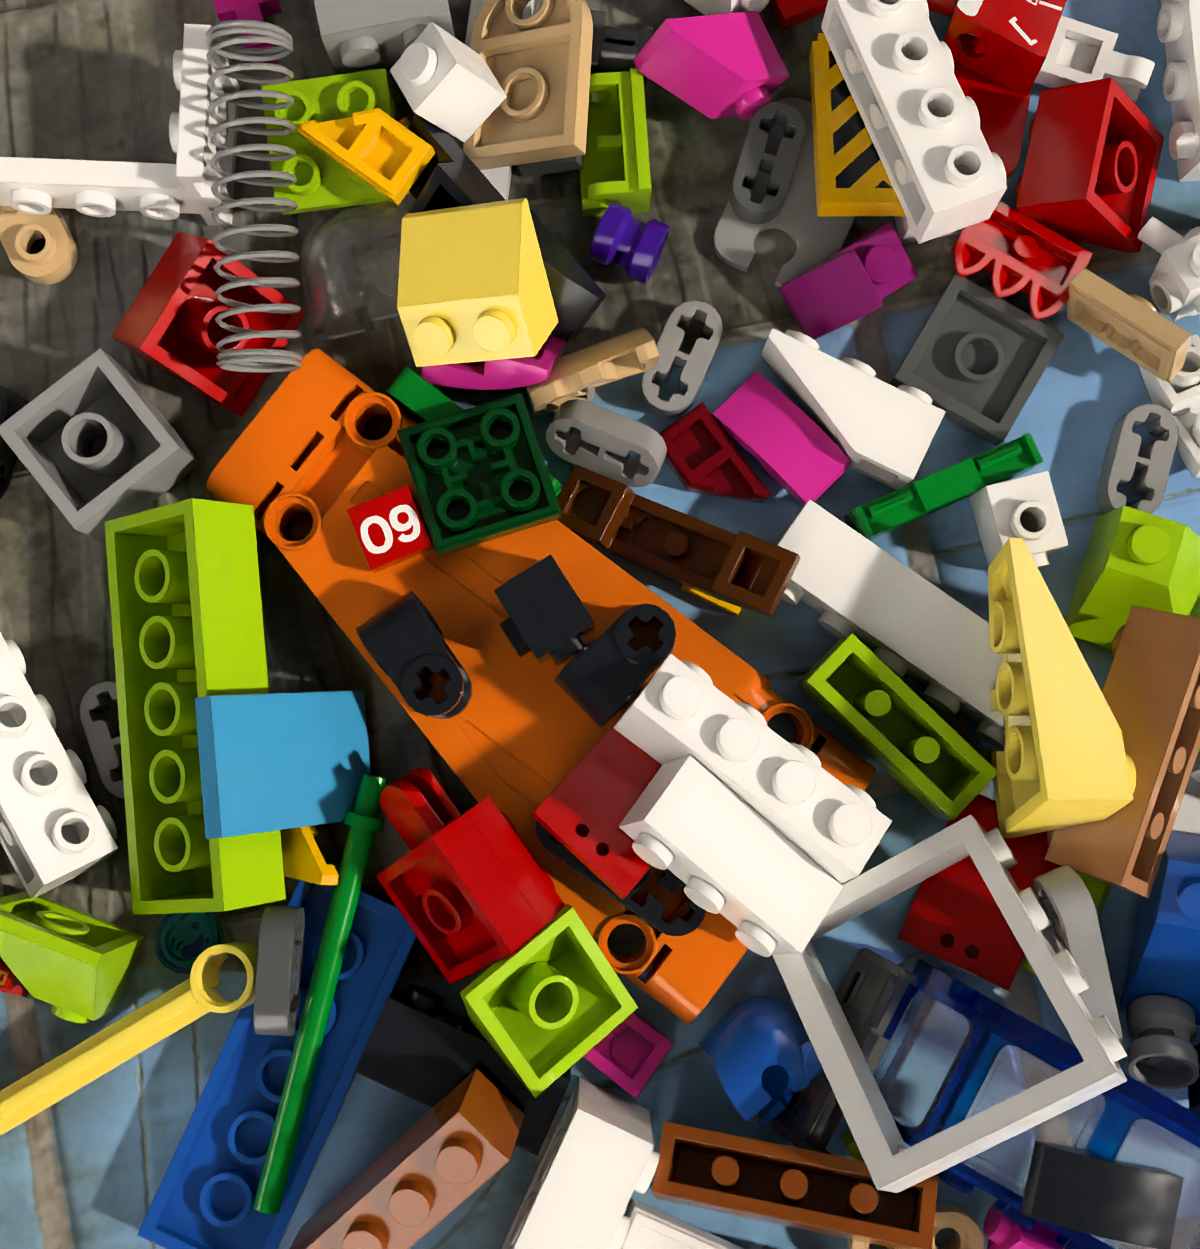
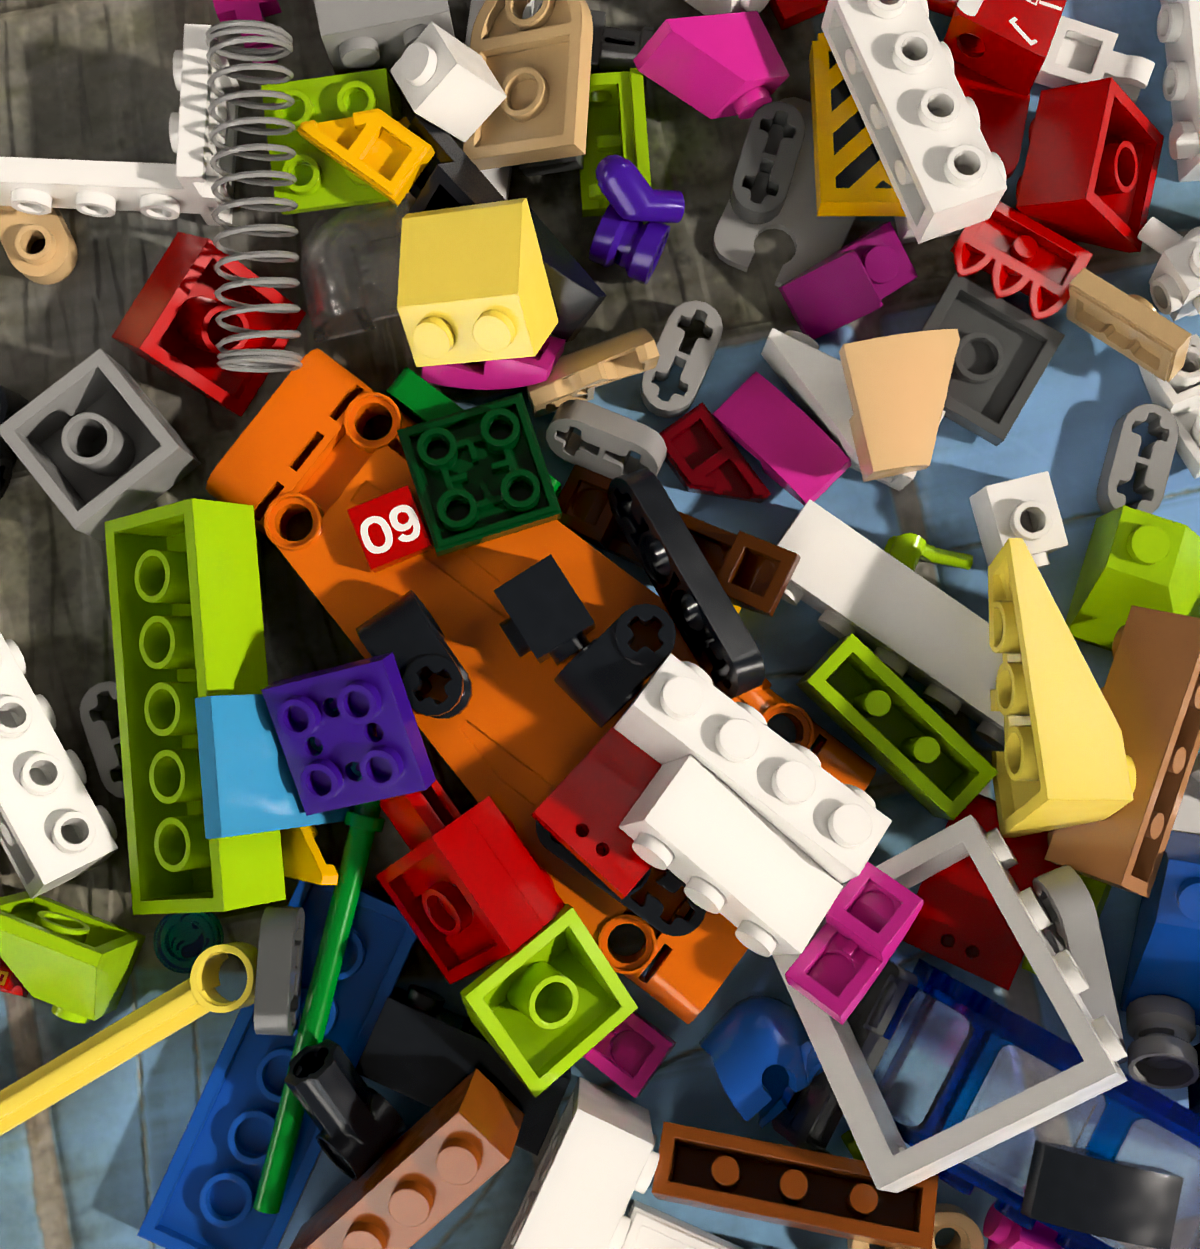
green piece [844,433,1043,540] -> none
none -> dark purple plate [261,652,436,816]
none -> black piece [284,1038,406,1181]
none -> dark purple arm [596,154,685,223]
none -> black beam [608,469,765,699]
none -> dark pink slope [785,861,924,1025]
none -> tan slope [839,329,960,482]
none -> lime hand [884,533,973,571]

